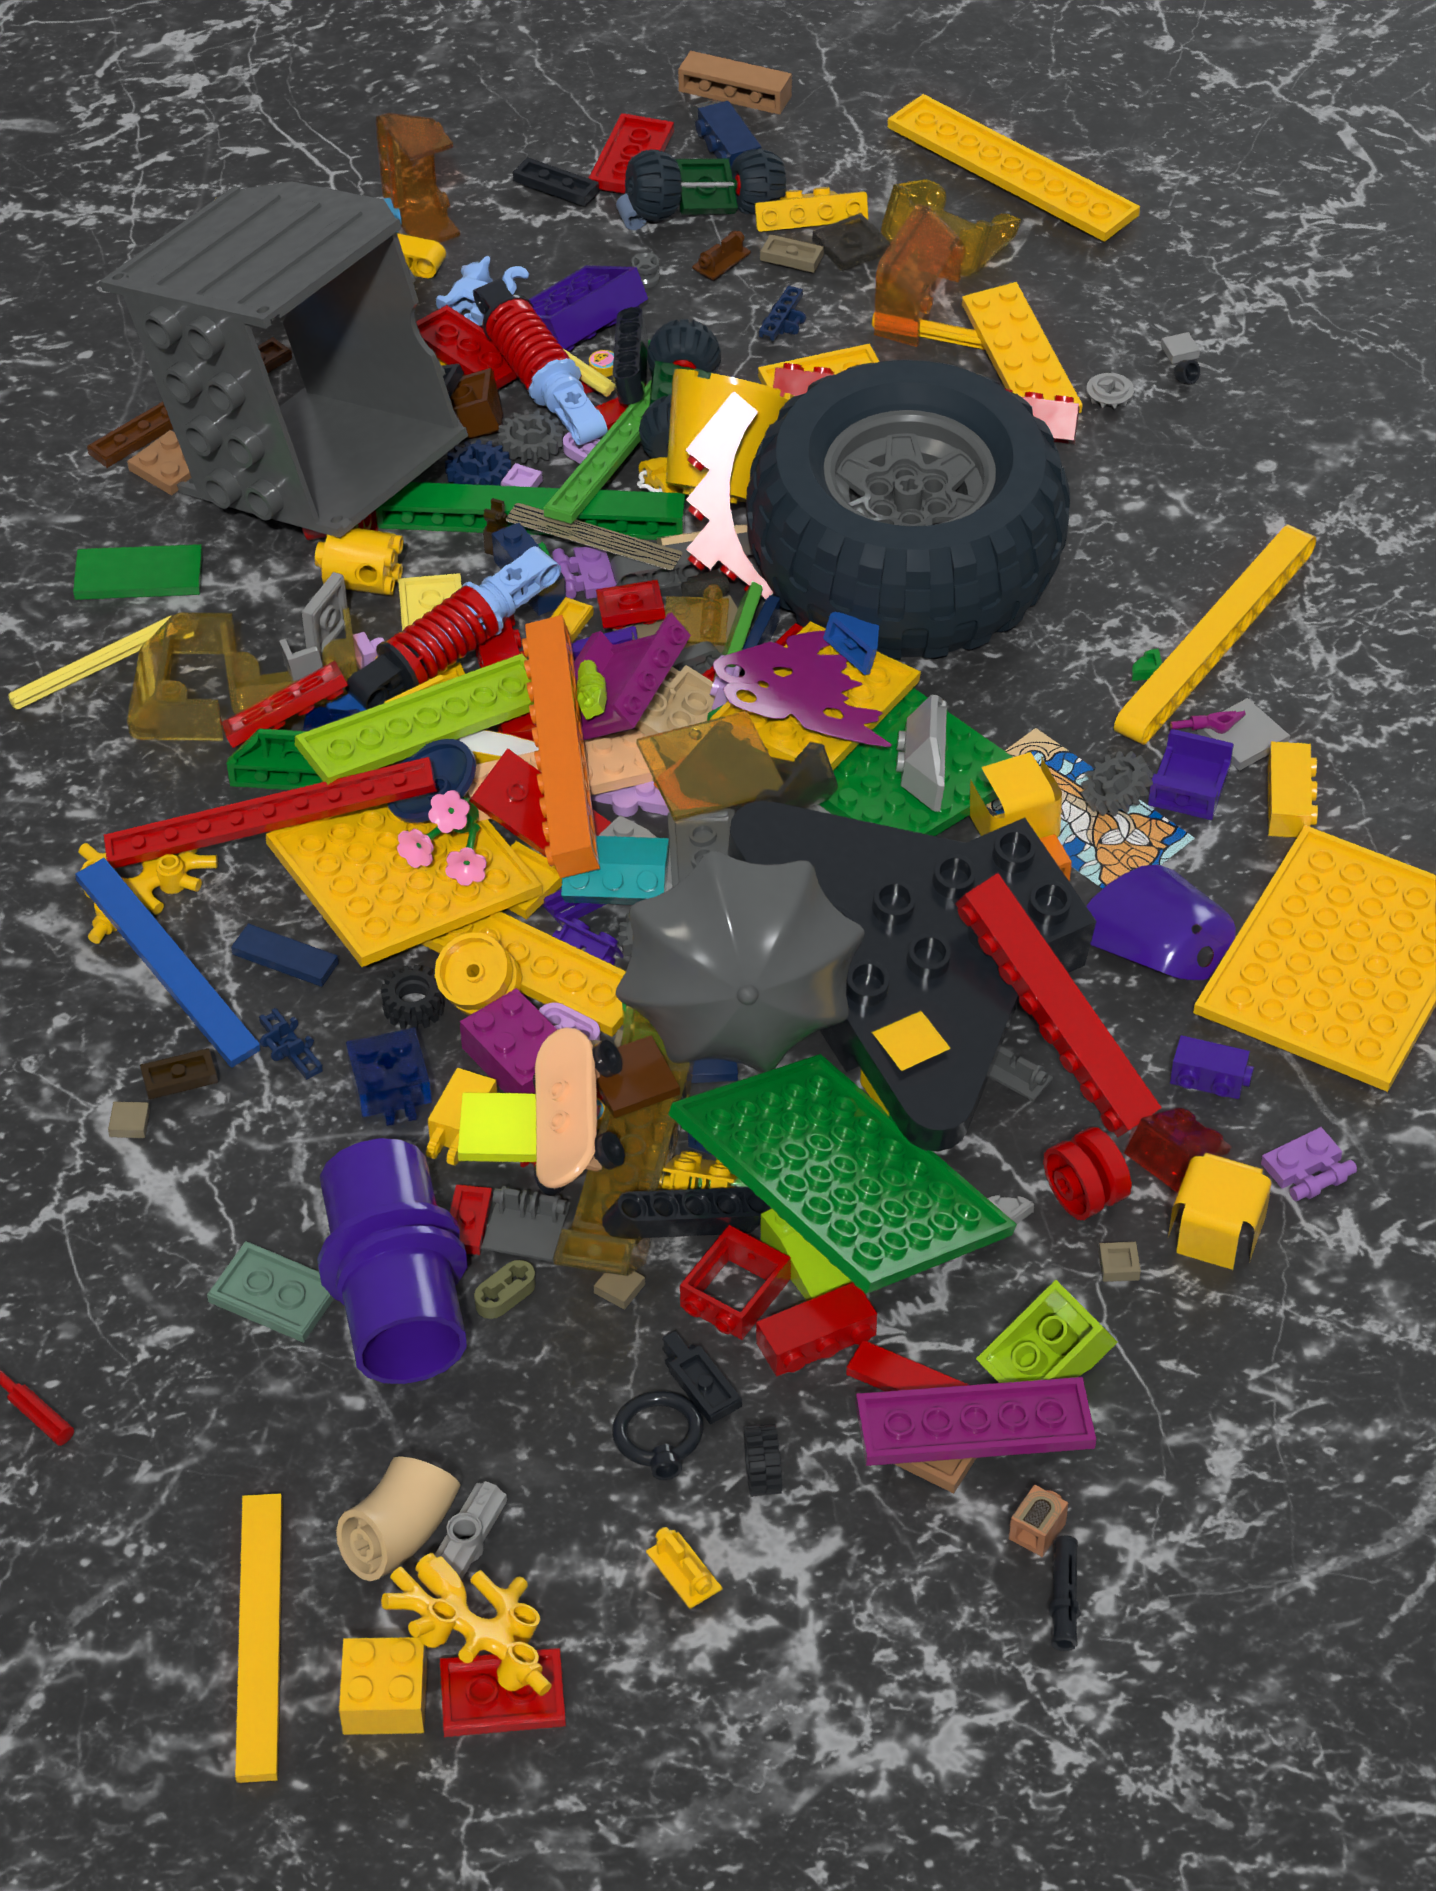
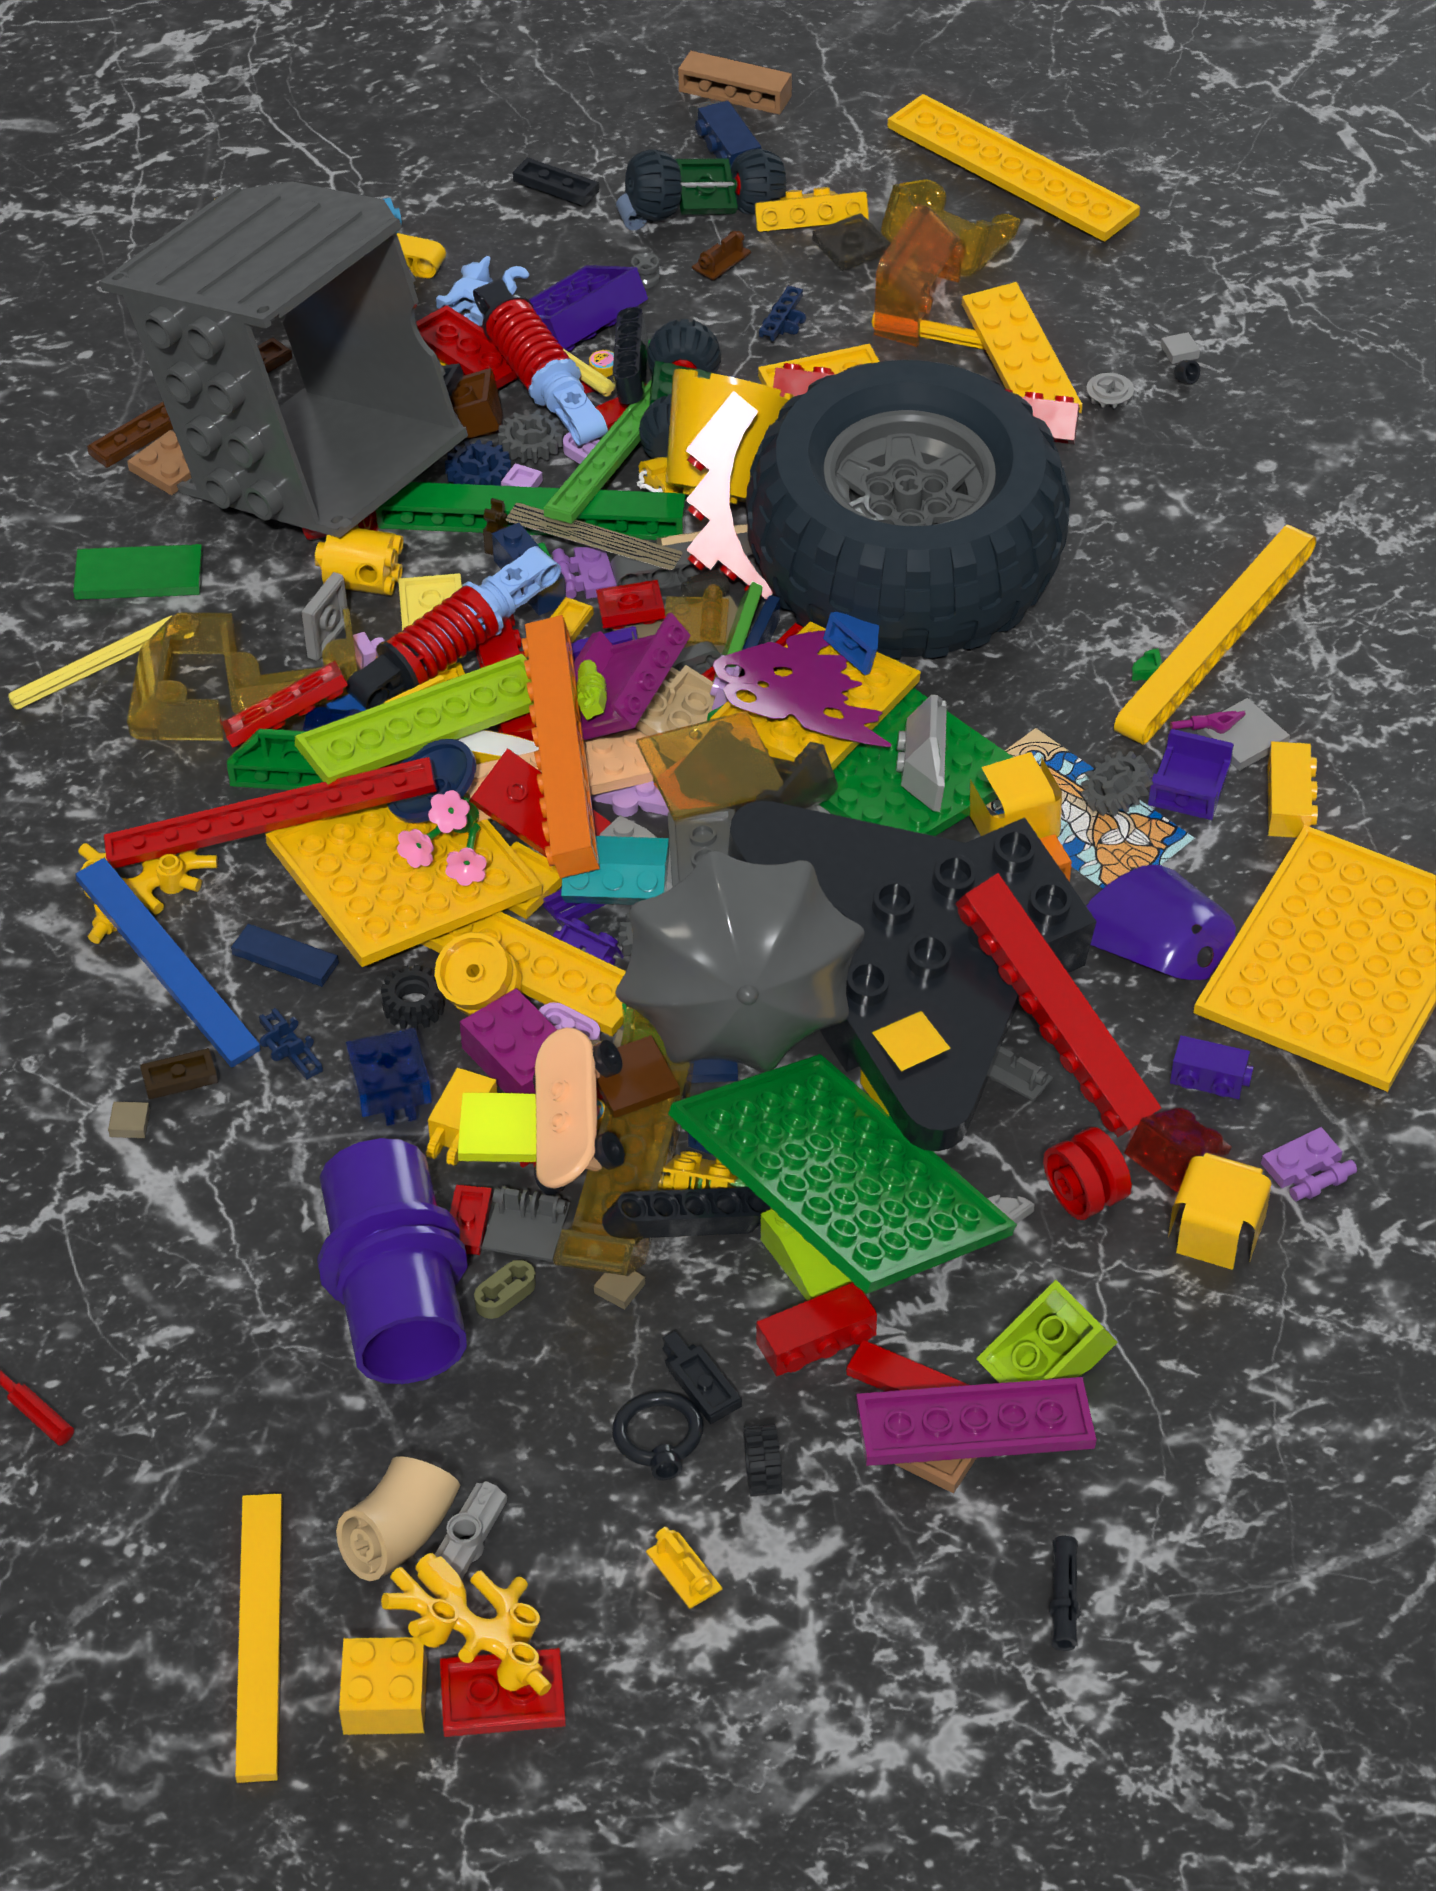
sand green tile [207,1241,334,1343] -> none
light grey panel [279,639,323,683] -> none
clear orange windscreen [376,113,460,243] -> none
red plate [588,113,674,194] -> none
red window [680,1225,791,1340] -> none
dark tan plate [760,235,824,273] -> none
nougat brick [1009,1485,1068,1557] -> none
dark tan plate [1098,1242,1141,1282] -> none

